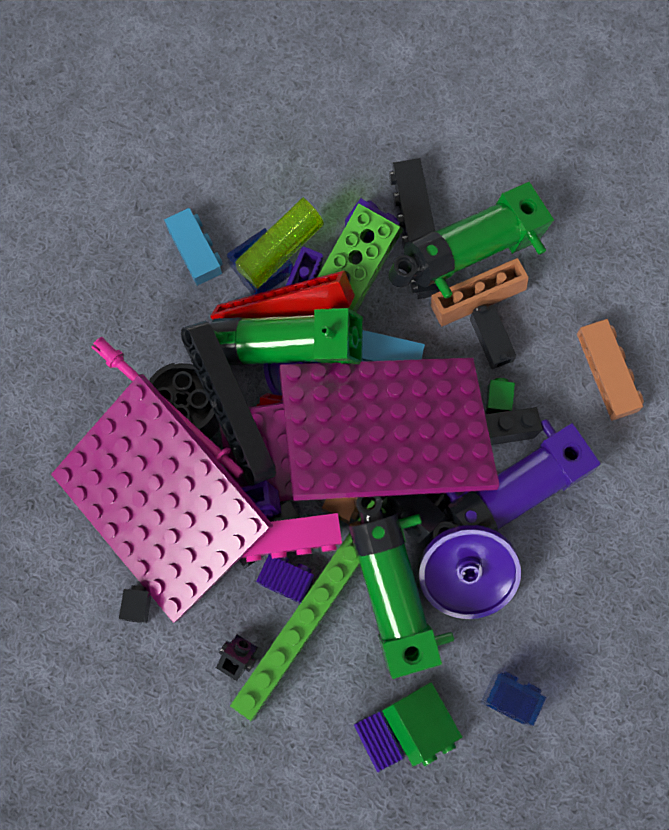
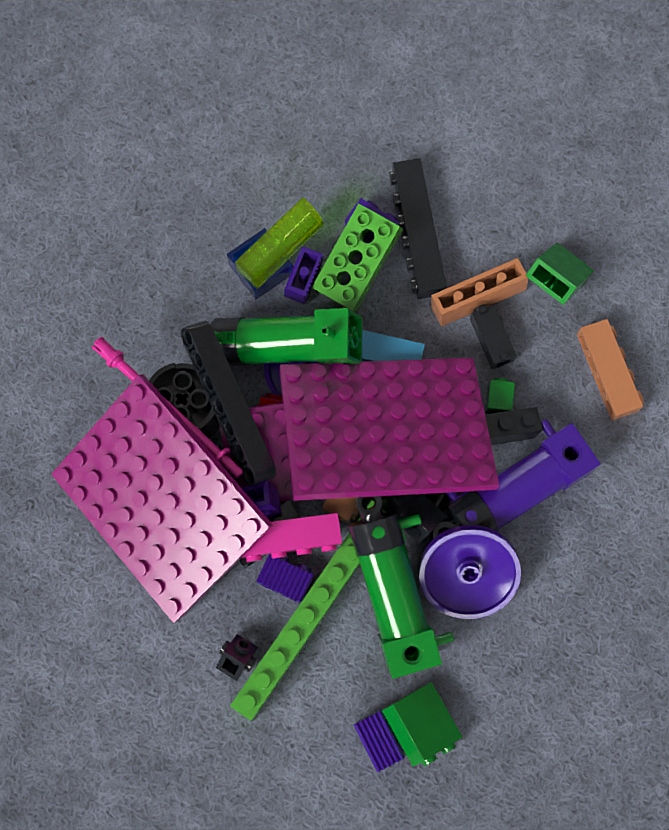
black brick [119,585,151,624] -> none
dark azure brick [164,208,223,286] -> none
red slope [210,270,355,320] -> none
green piece [388,182,554,298] -> none
clear blue brick [480,671,547,726] -> none
none -> green brick [525,242,594,305]

